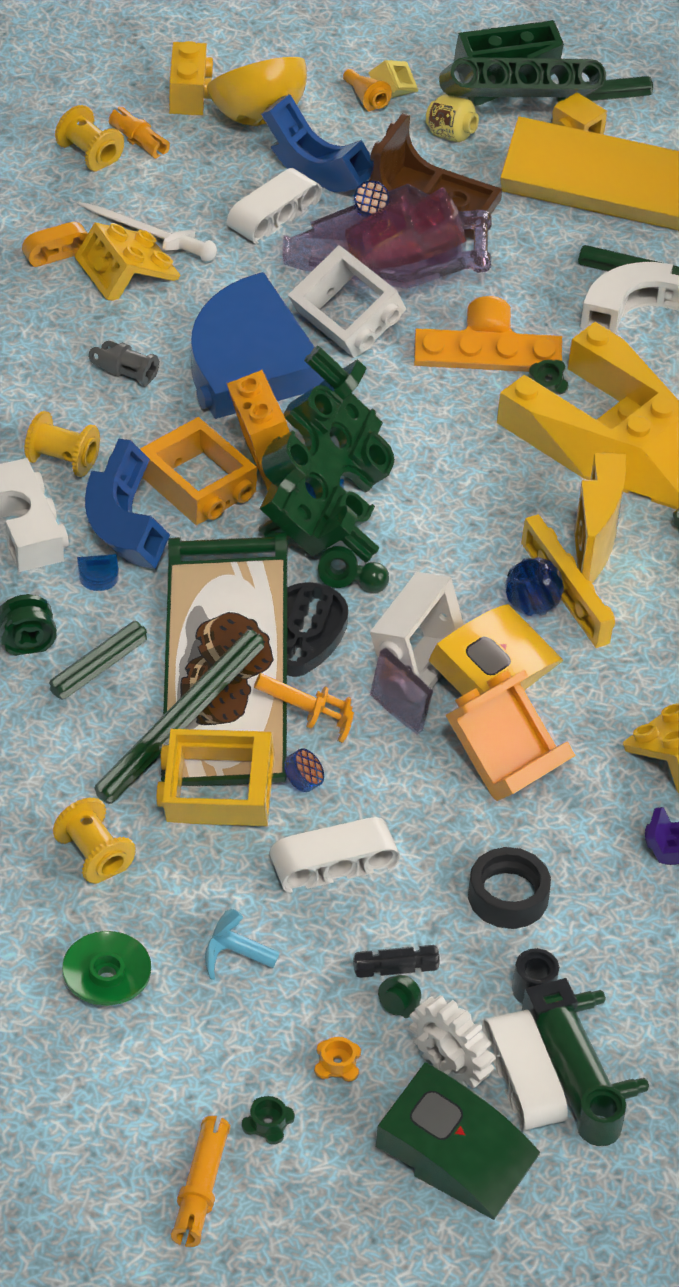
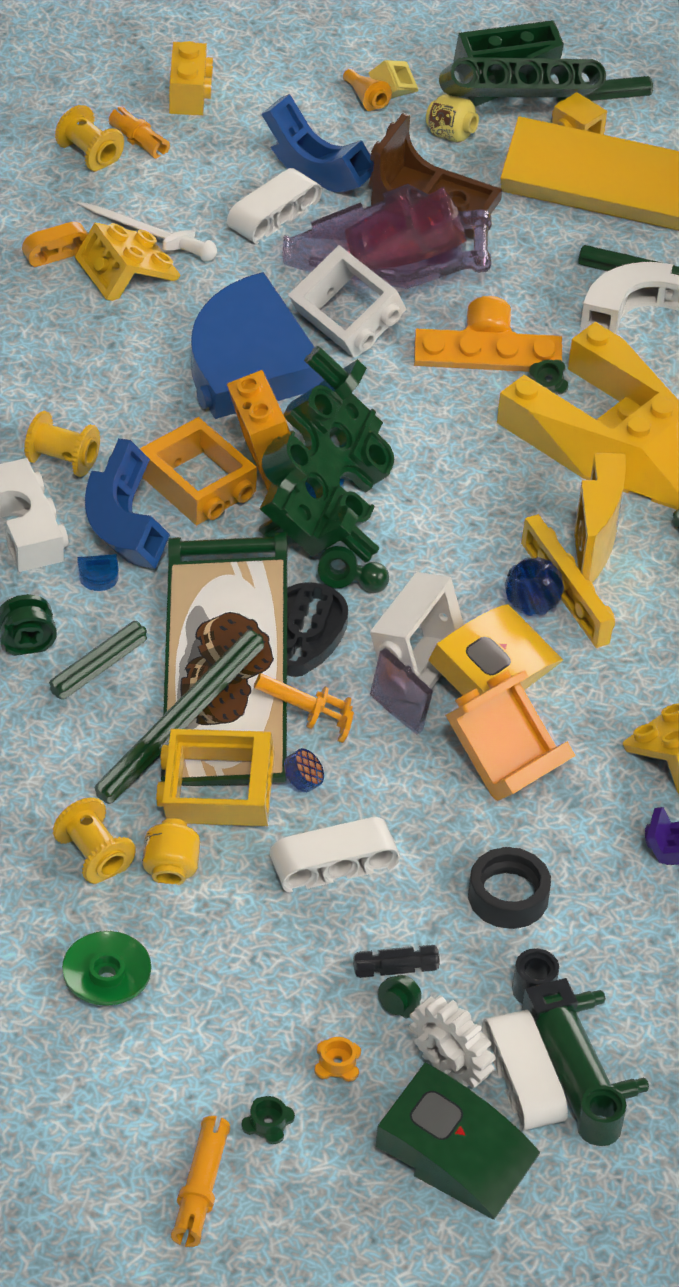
dark grey piece [89,341,160,387] -> none
medium azure plant [205,909,280,980] -> none
yellow piece [207,57,307,126] -> none
tile [353,180,389,218] -> none
none -> yellow head [142,818,201,885]

